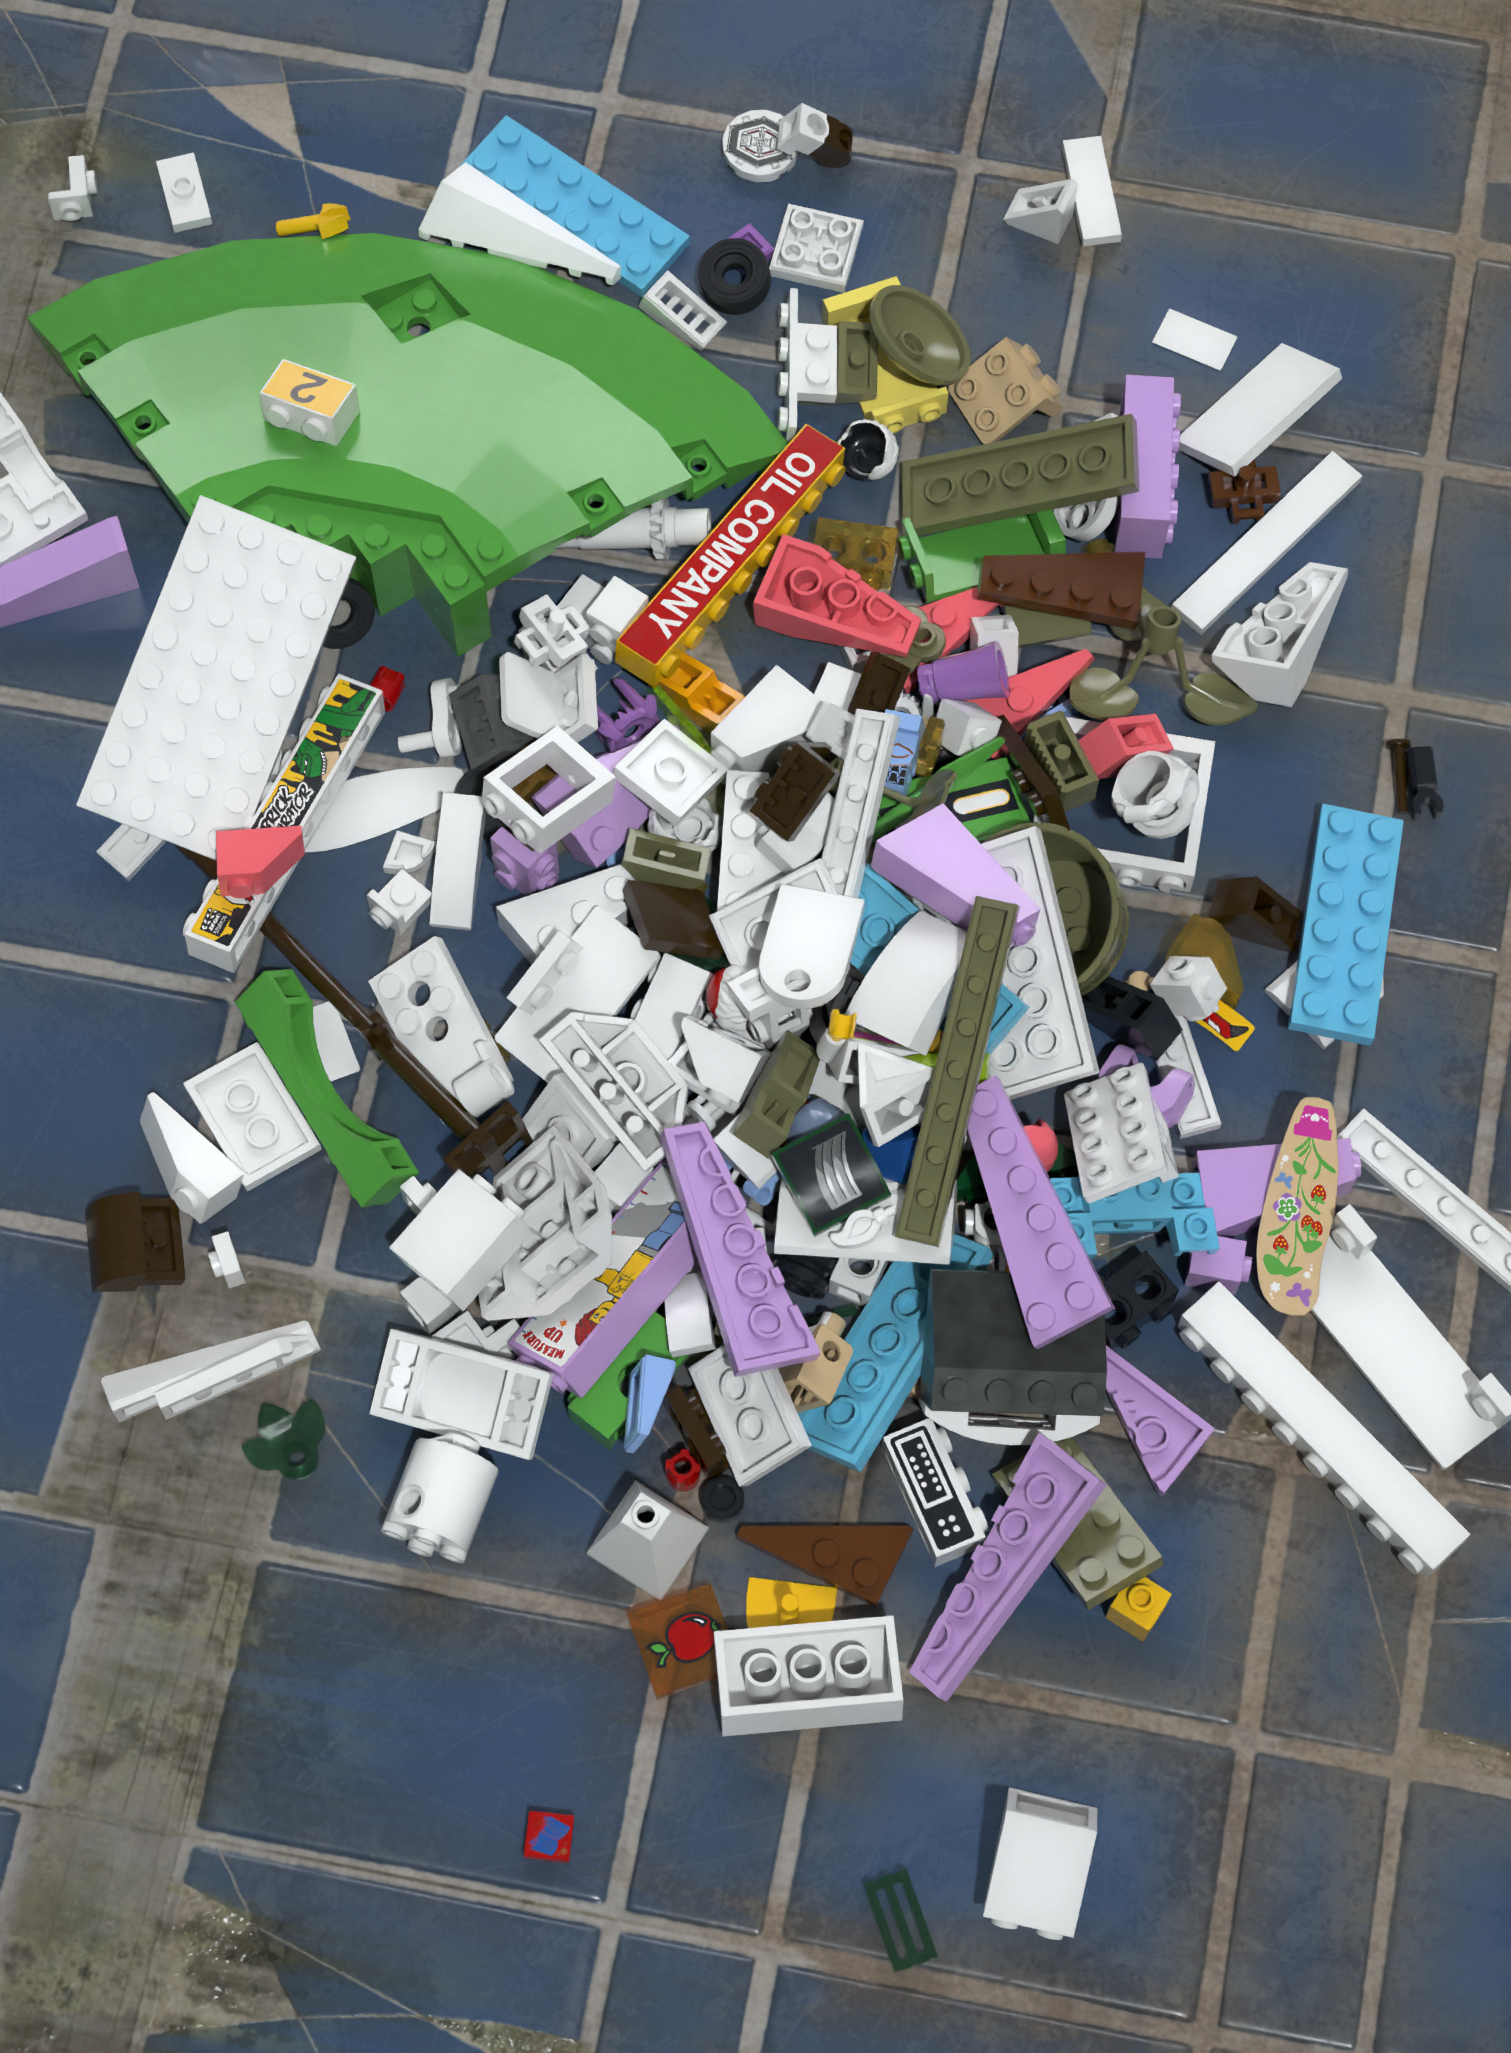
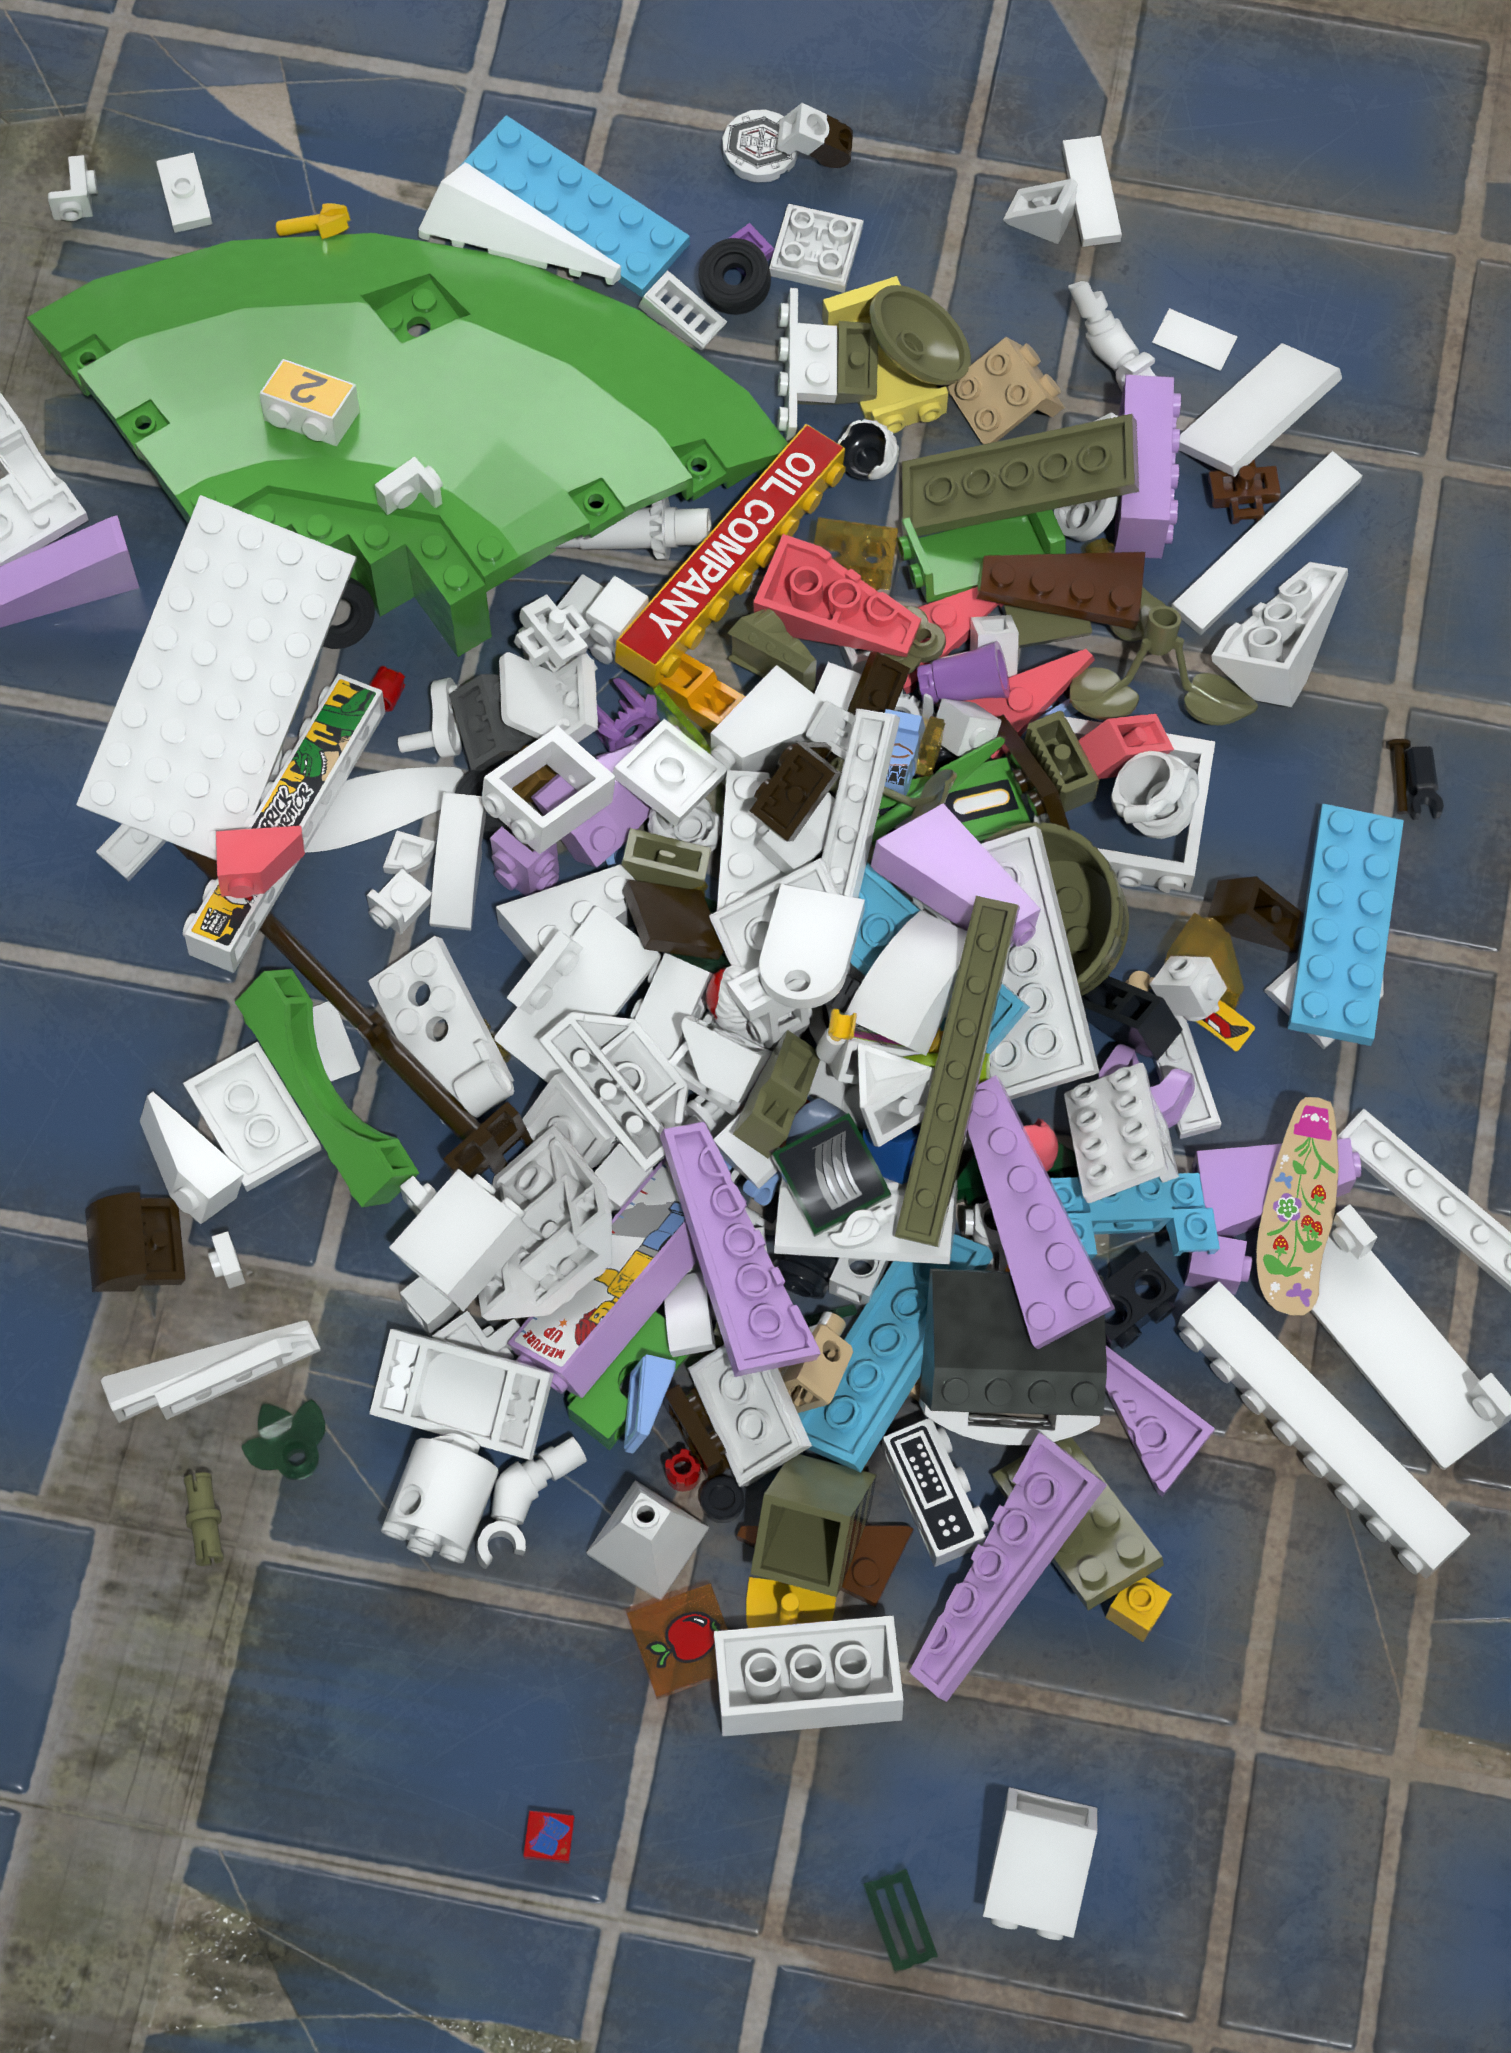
none -> olive pin [183,1472,224,1566]
none -> white bracket [375,457,443,515]
none -> white piece [476,1437,587,1569]
none -> olive slope [727,609,817,694]
none -> olive slope [750,1454,877,1597]
none -> white piece [1068,281,1156,392]

